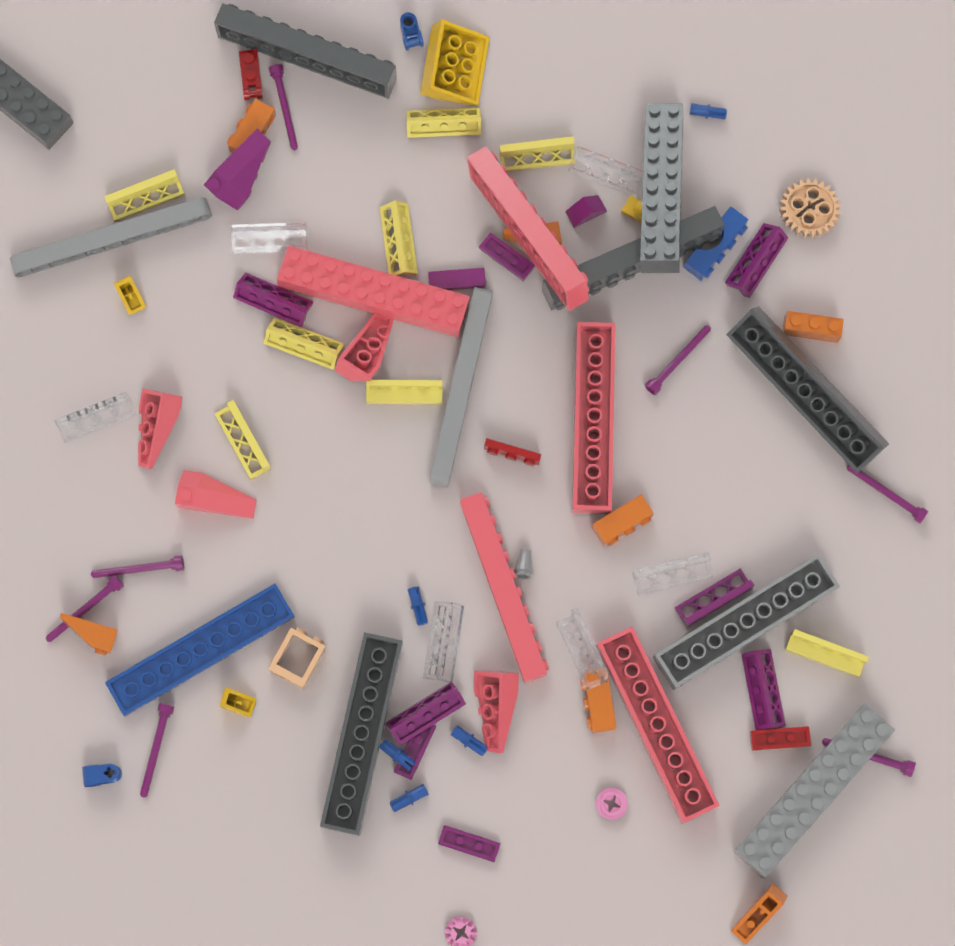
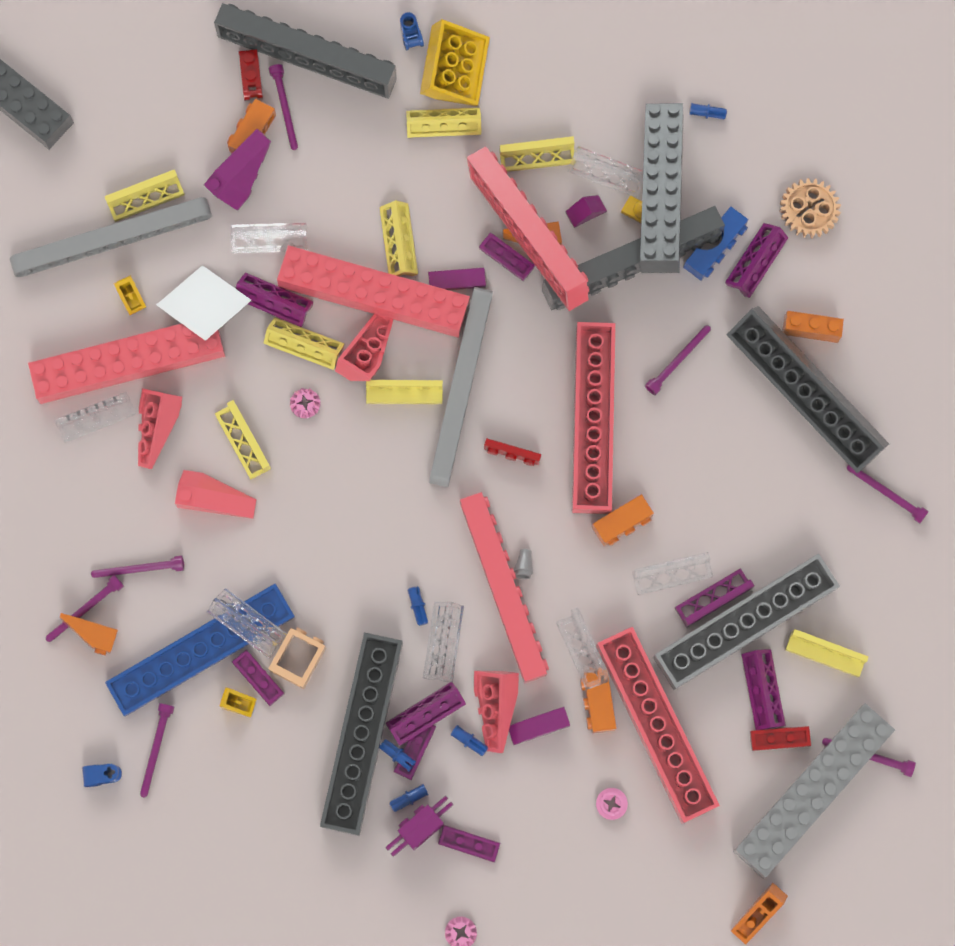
none -> coral brick [28,323,226,404]
none -> white sticker [157,265,251,341]
none -> clear fence [207,588,287,658]
none -> magenta tile [232,649,285,706]
none -> bright pink gear [290,388,320,418]
none -> magenta brick [385,796,454,857]
none -> magenta slope [509,707,570,745]

